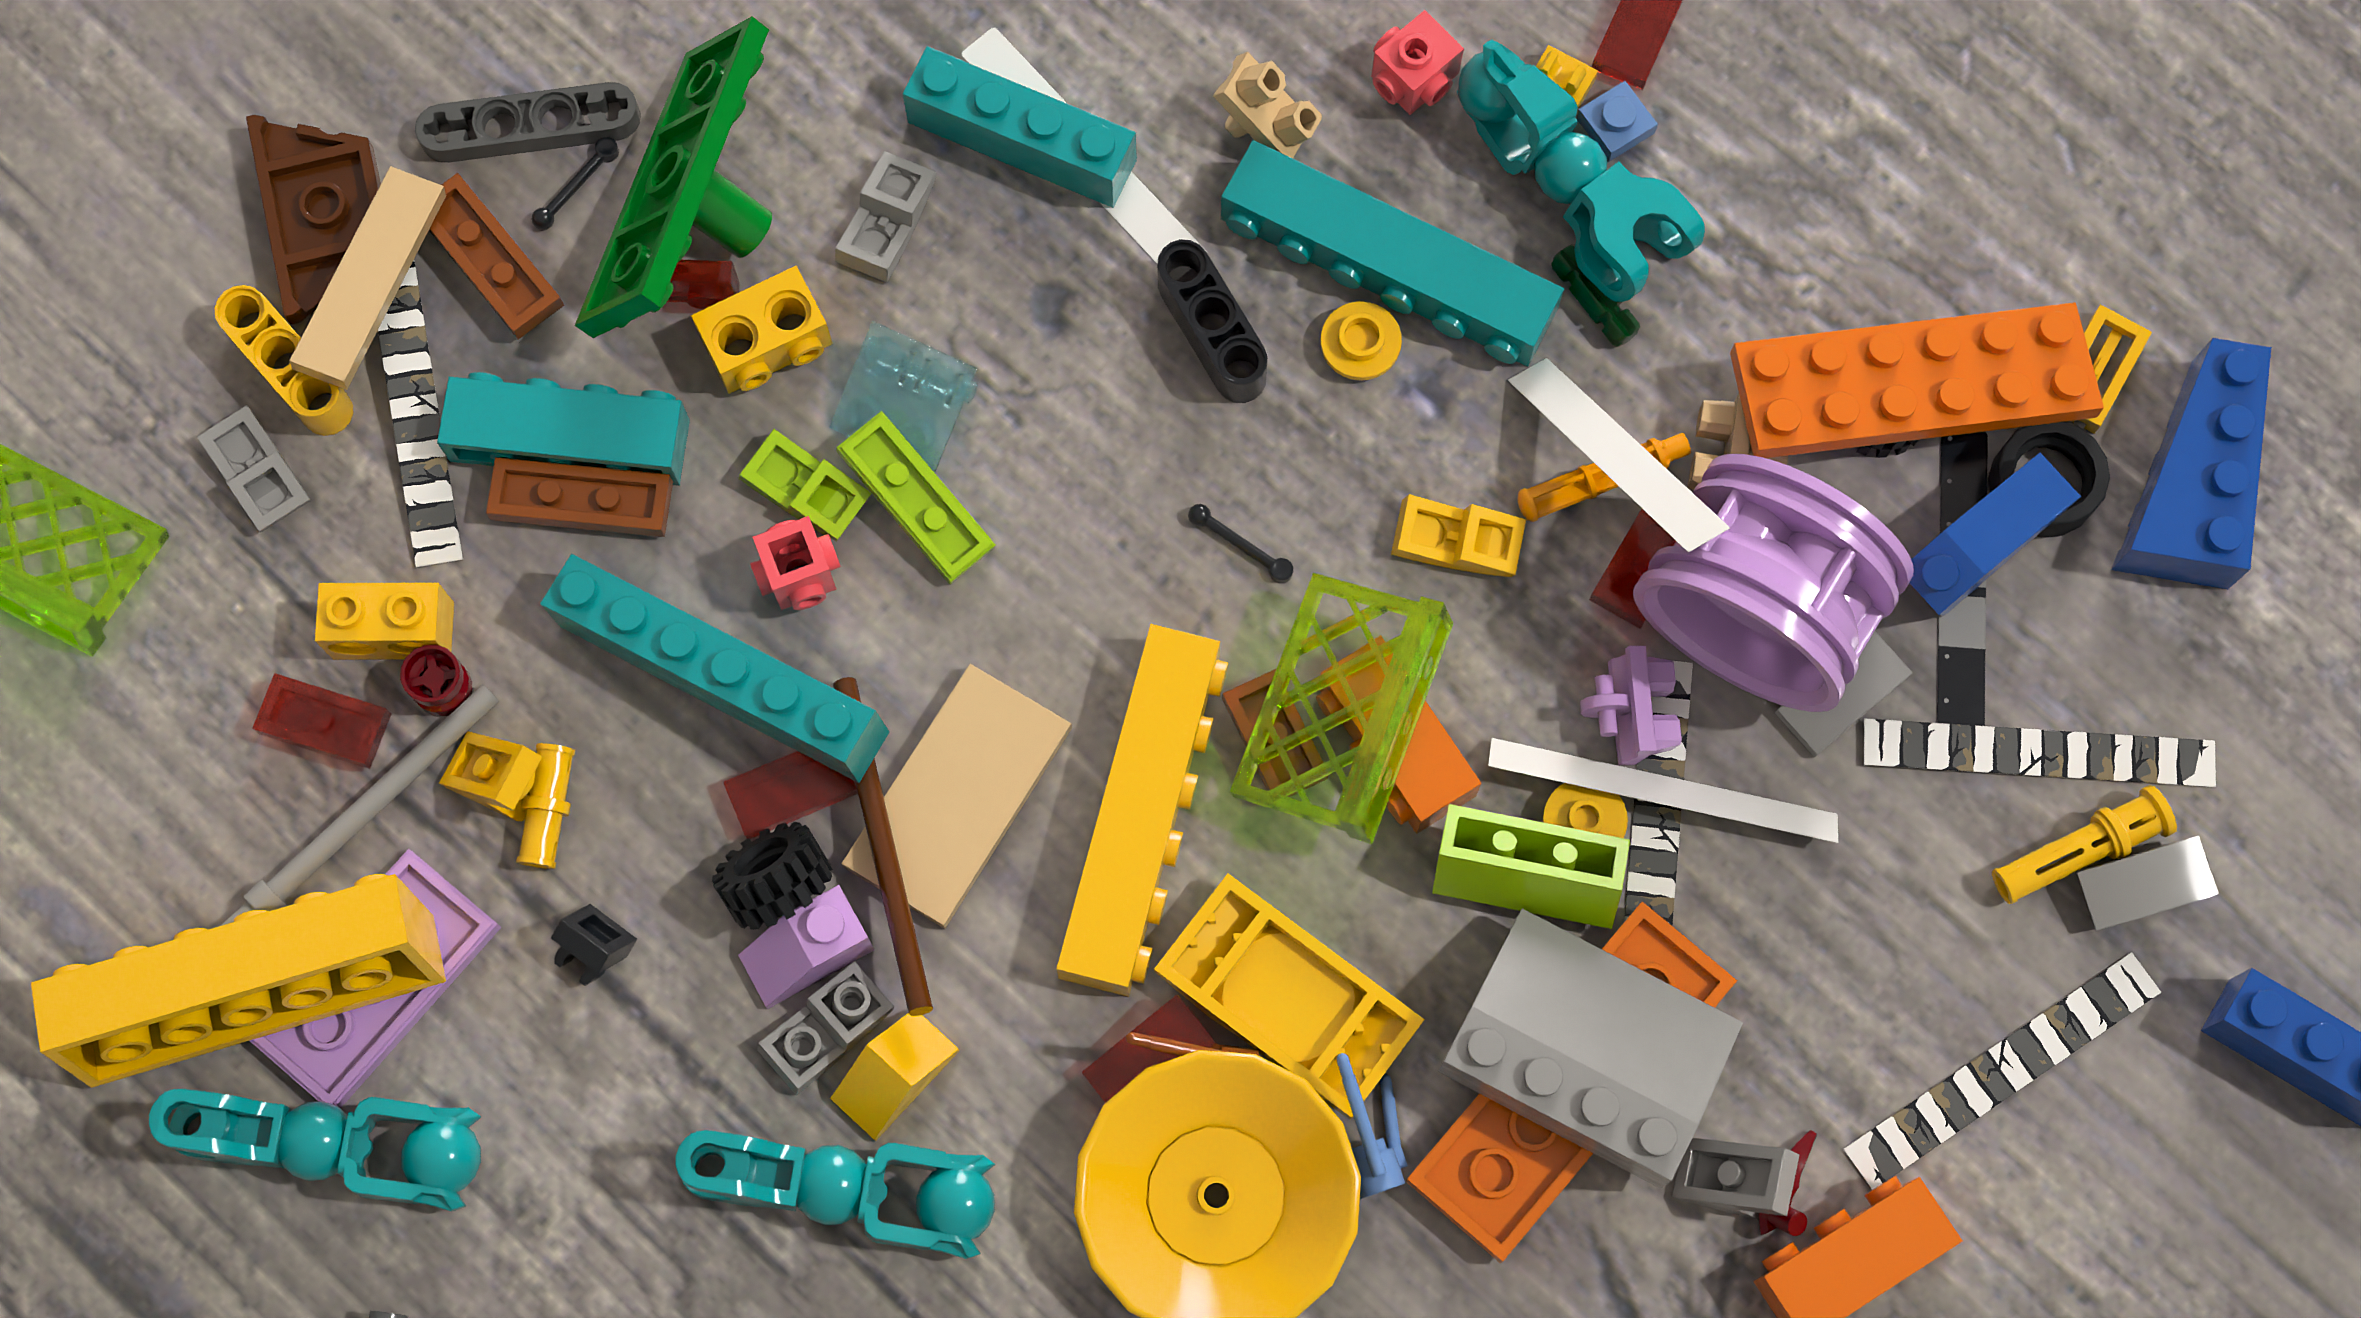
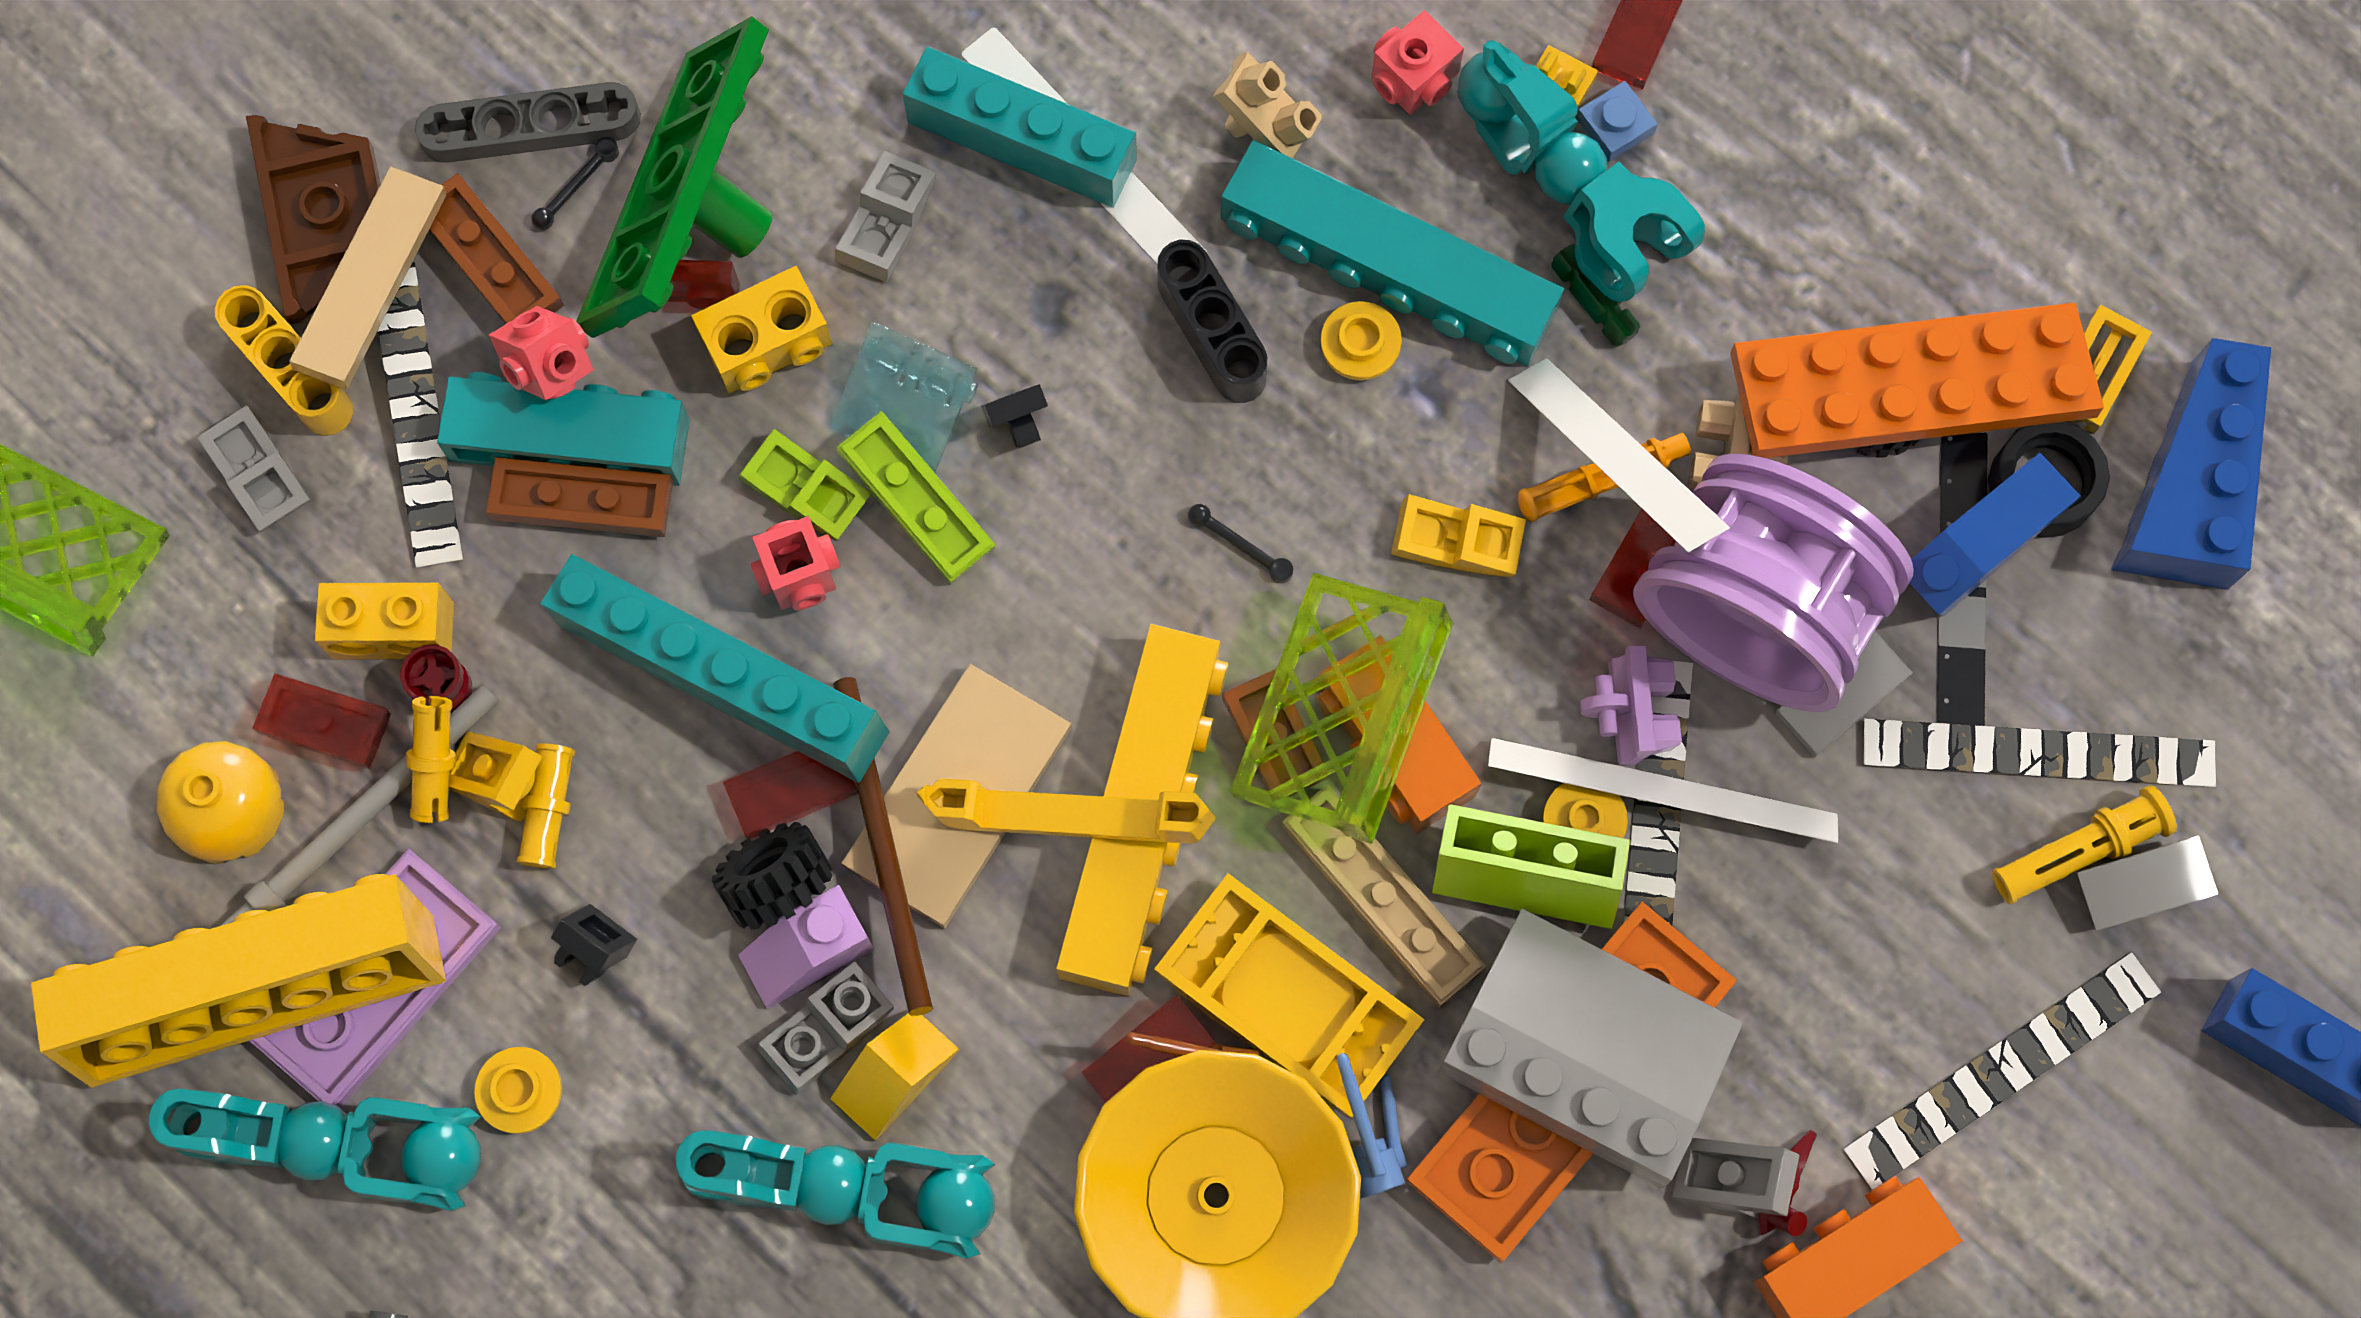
none -> yellow cylinder [156,741,284,864]
none -> yellow pin [406,696,456,823]
none -> yellow piece [474,1047,562,1134]
none -> coral brick [489,306,594,400]
none -> yellow piece [916,778,1216,844]
none -> black tile [981,384,1048,448]
none -> tan tile [1282,784,1487,1008]

